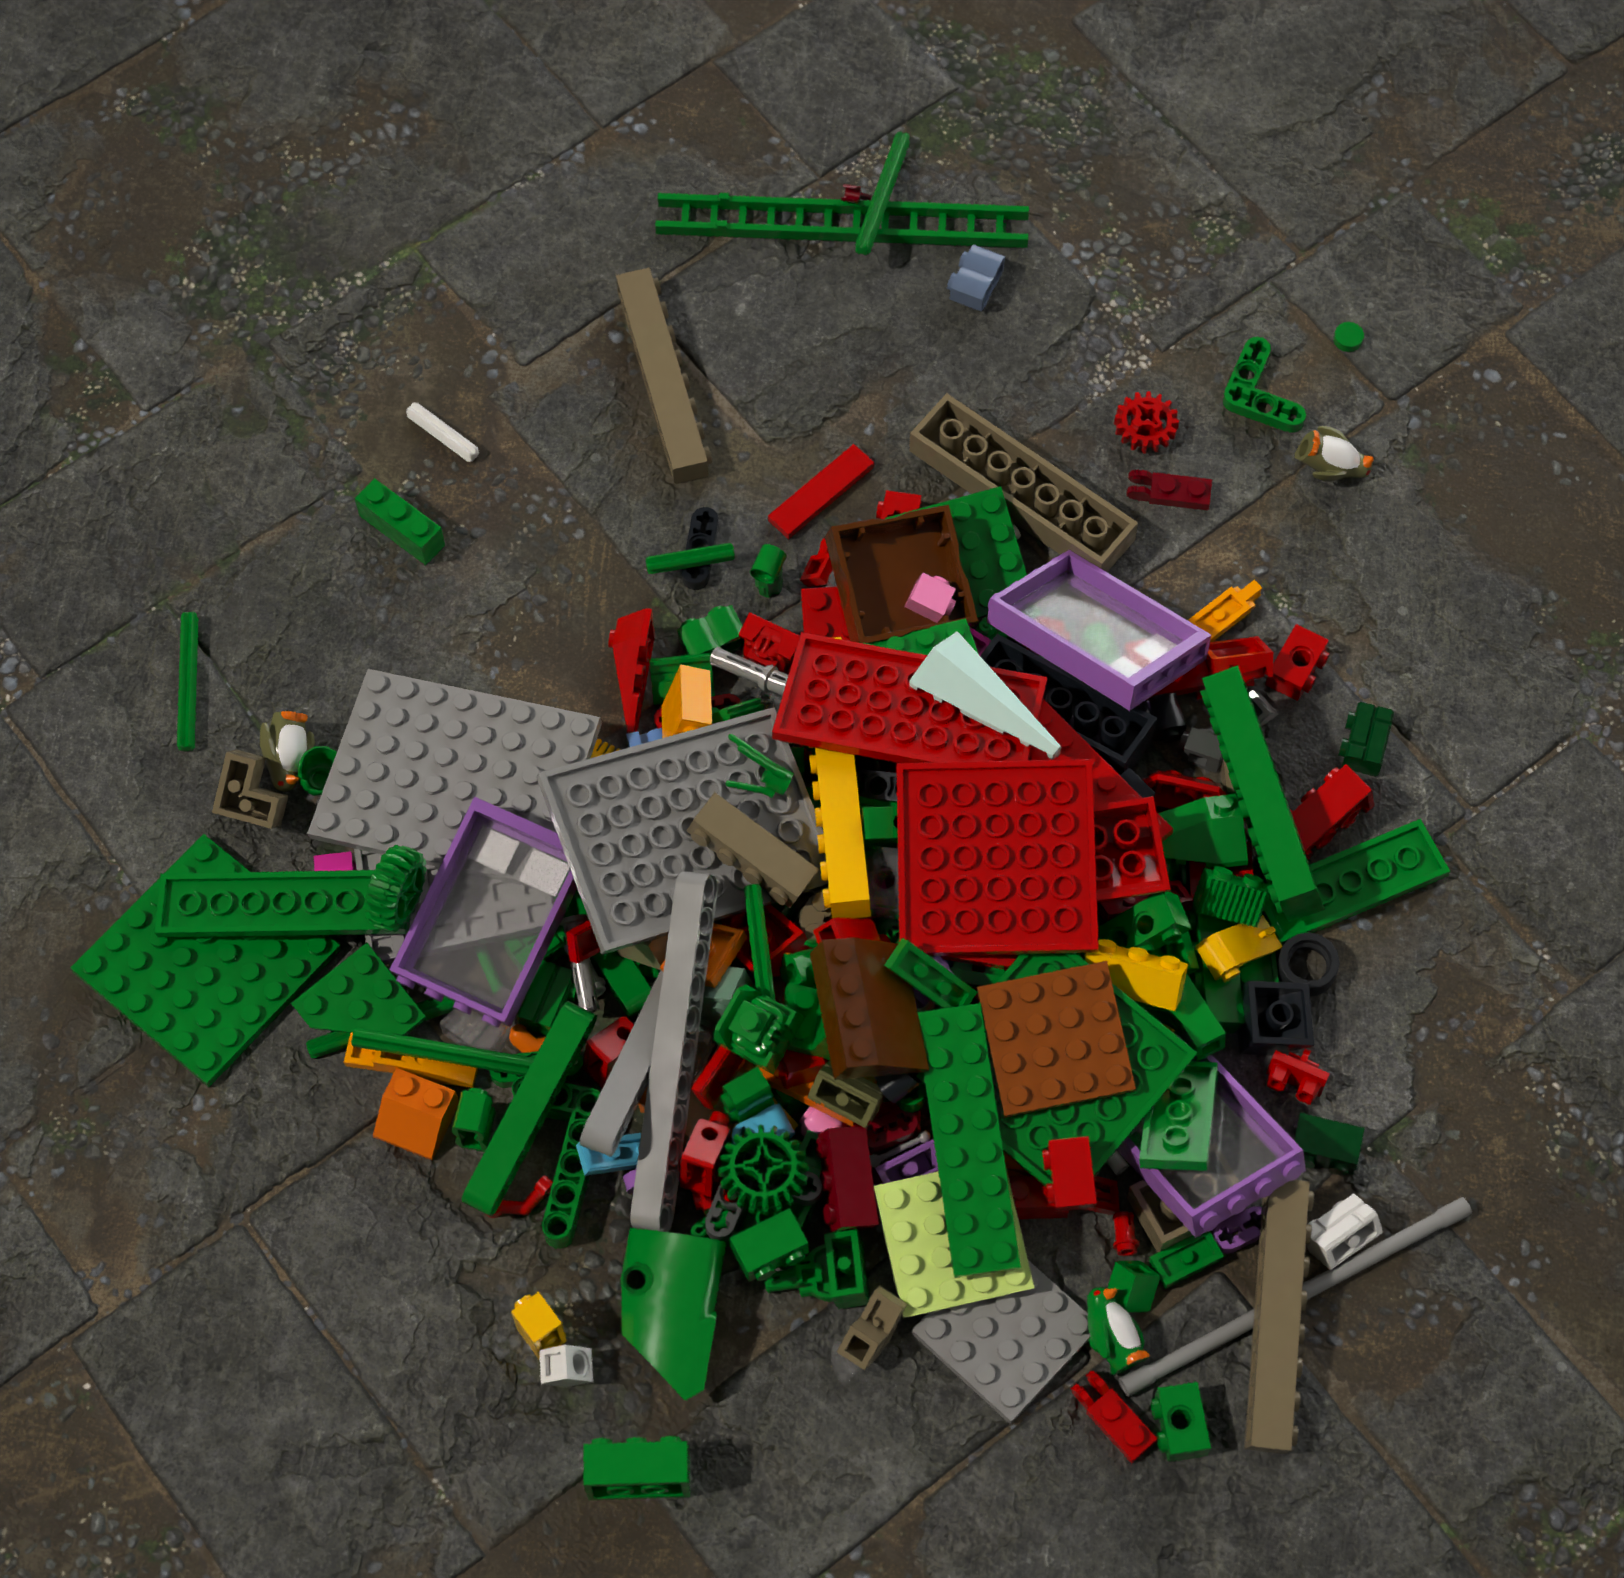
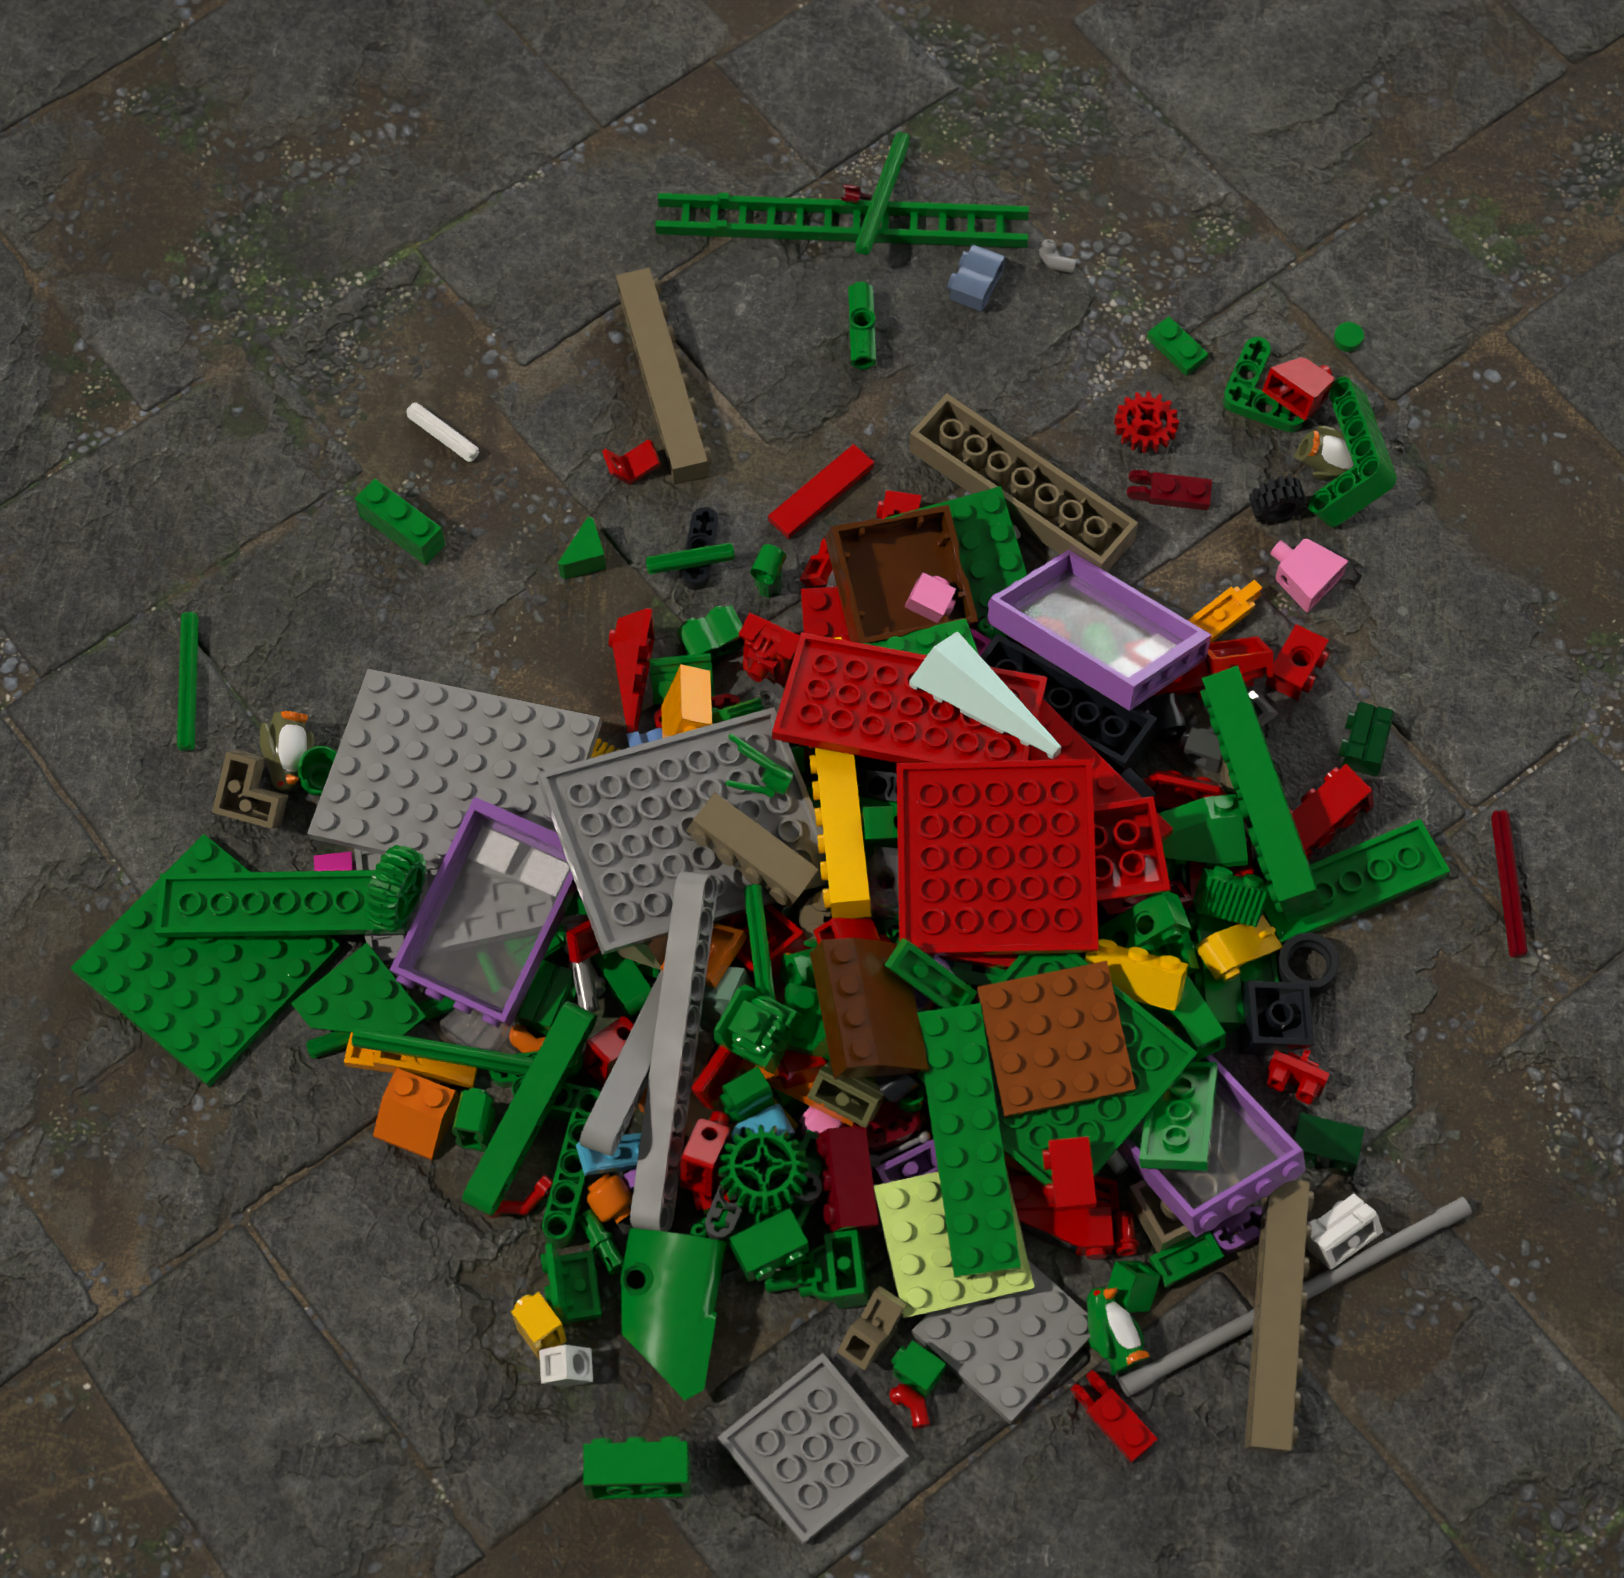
light grey pin [710,647,788,696] -> none
green brick [1151,1382,1211,1462] -> none
none -> green bracket [541,1242,602,1324]
none -> green slope [558,516,606,580]
none -> green pin [577,1209,624,1275]
none -> orange head [586,1173,633,1224]
none -> red bracket [602,439,661,485]
none -> light grey plate [718,1353,909,1546]
none -> green piece [848,282,876,370]
none -> red arm [889,1383,930,1429]
none -> green brick [891,1341,946,1399]
none -> red slope [1016,1207,1114,1260]
none -> light grey arm [1039,239,1076,274]
none -> green plate [1147,316,1209,376]
none -> black tyre [1249,476,1308,525]
none -> red torso [1262,357,1335,421]
none -> bright pink torso [1270,539,1348,613]
none -> green beam [1308,376,1397,527]
none -> dark red axle [1491,810,1528,958]

